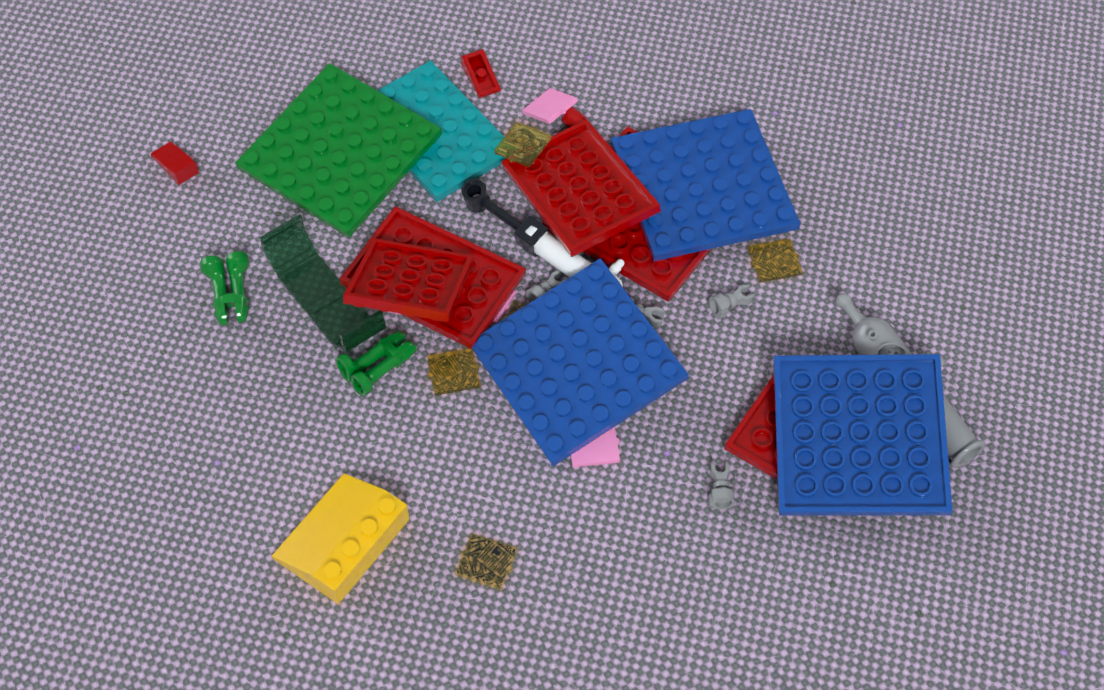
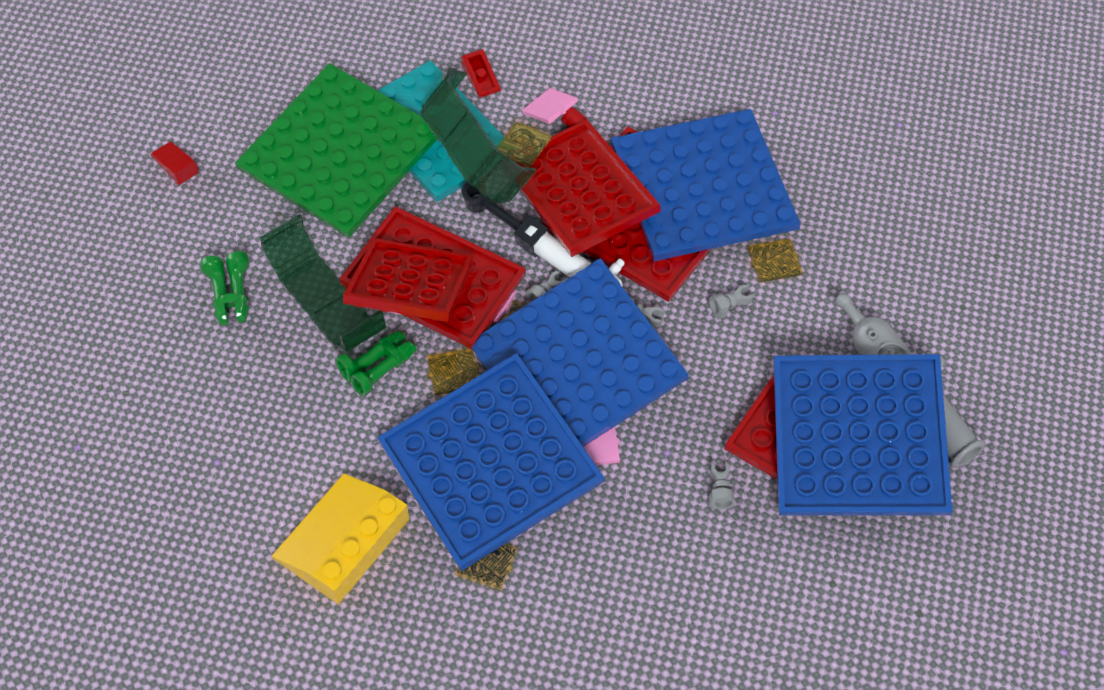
none -> blue plate [377,353,605,571]
none -> clear green windscreen [420,67,536,203]

